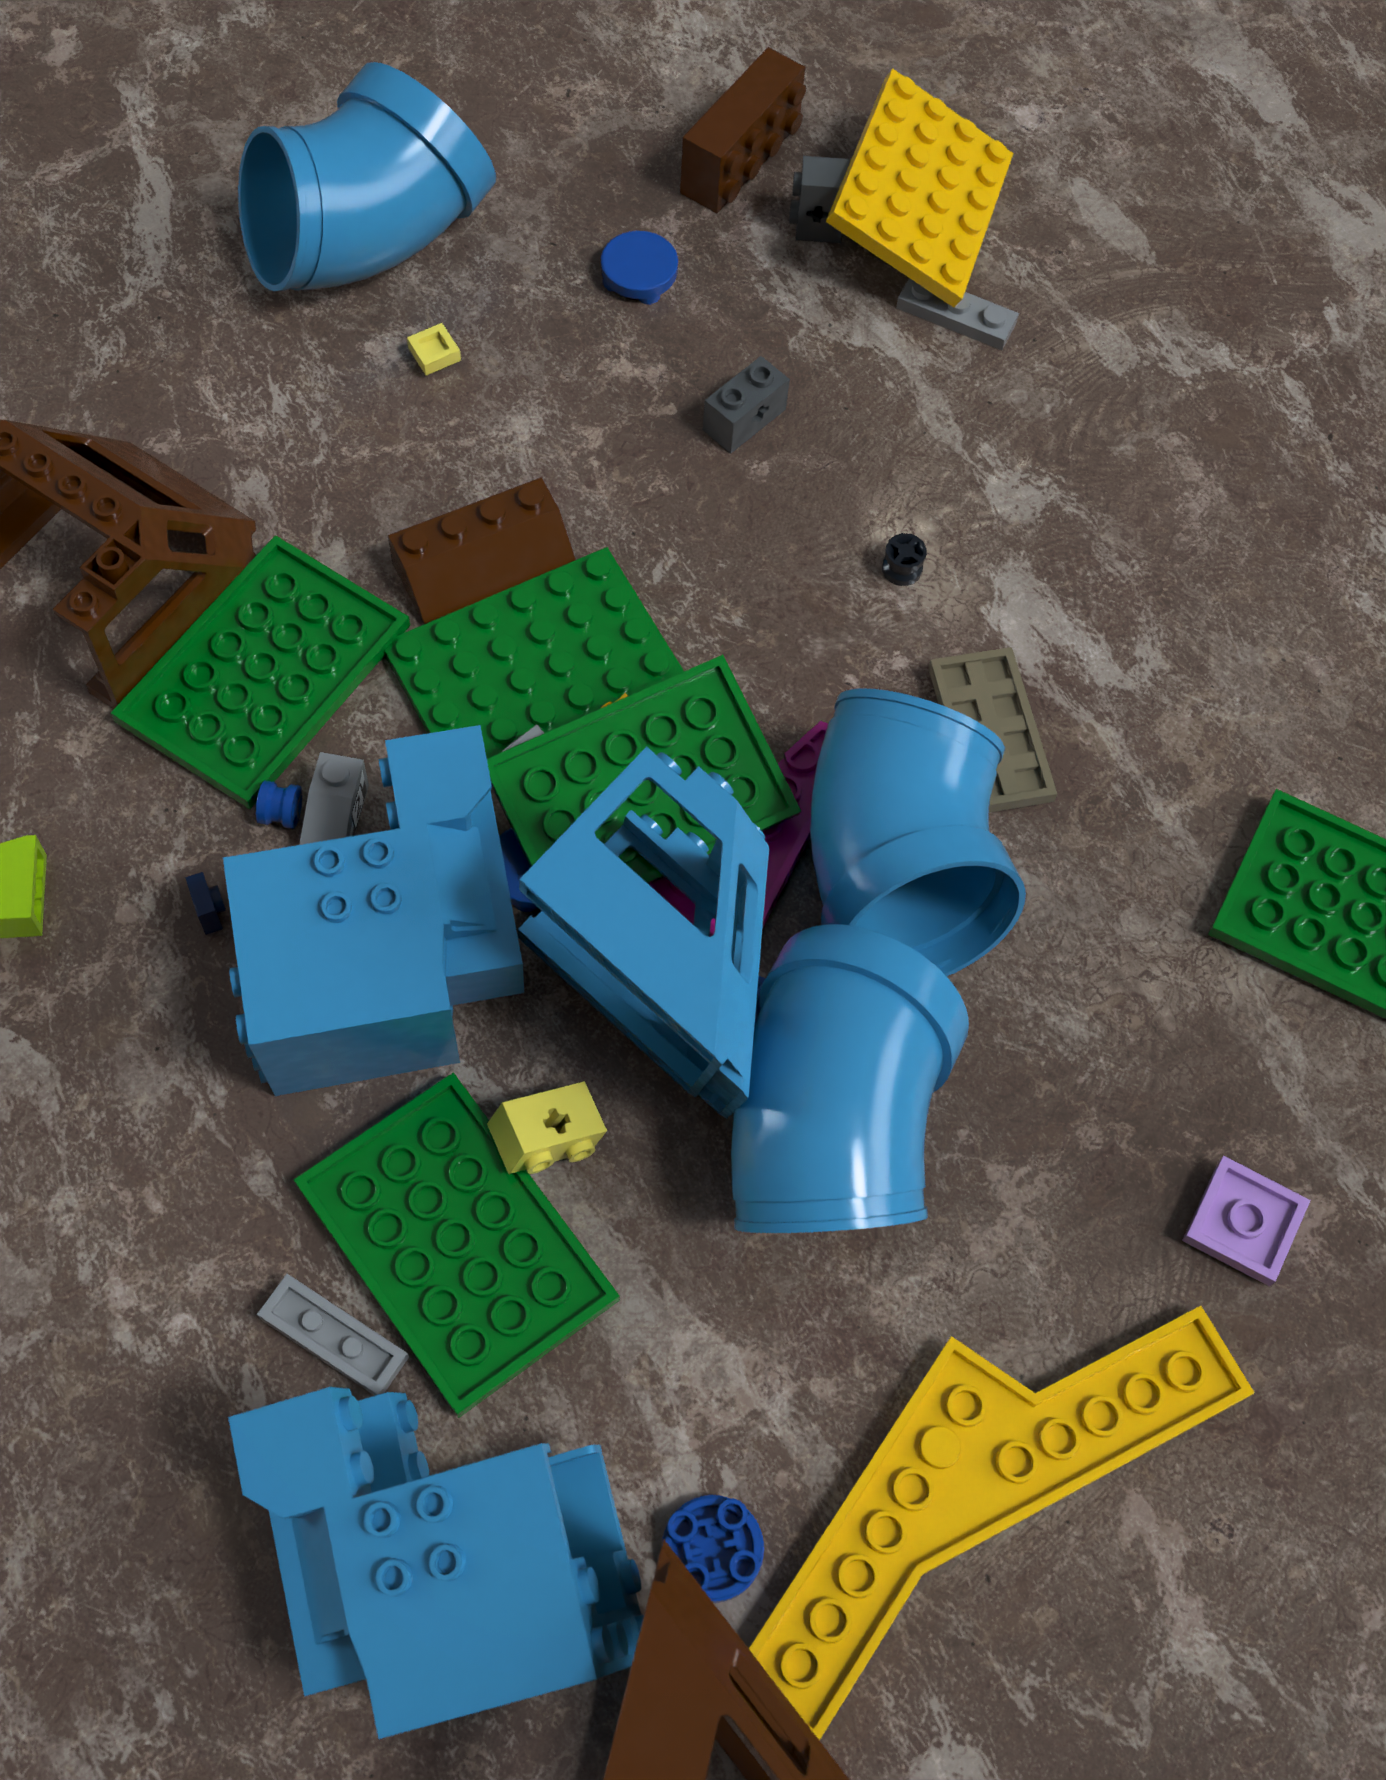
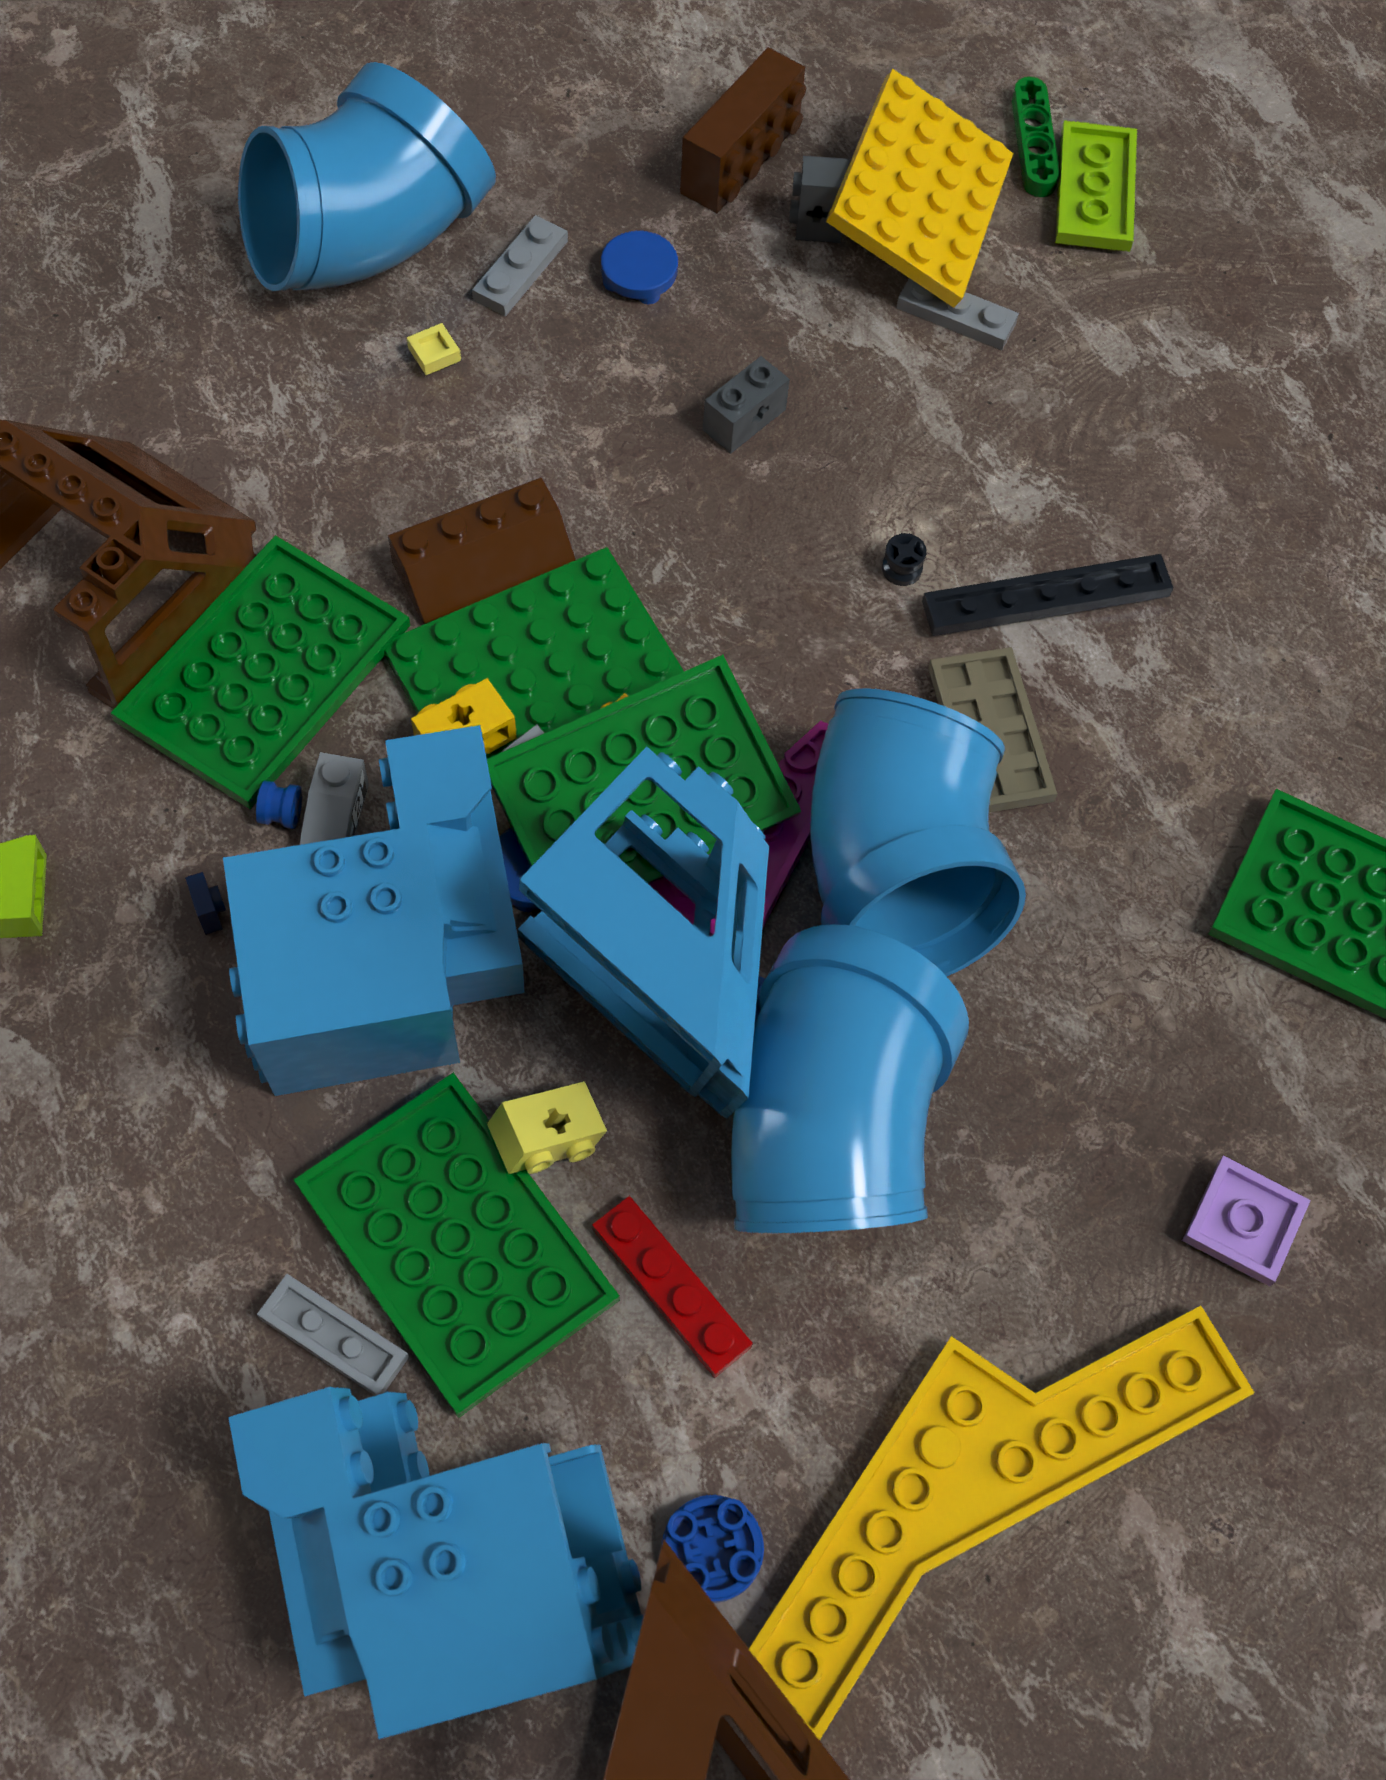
none -> yellow brick [411,678,517,755]
none -> light grey plate [472,215,568,317]
none -> red plate [592,1195,753,1379]
none -> black plate [922,554,1174,636]
none -> green beam [1012,76,1059,198]
none -> lime plate [1055,120,1137,252]

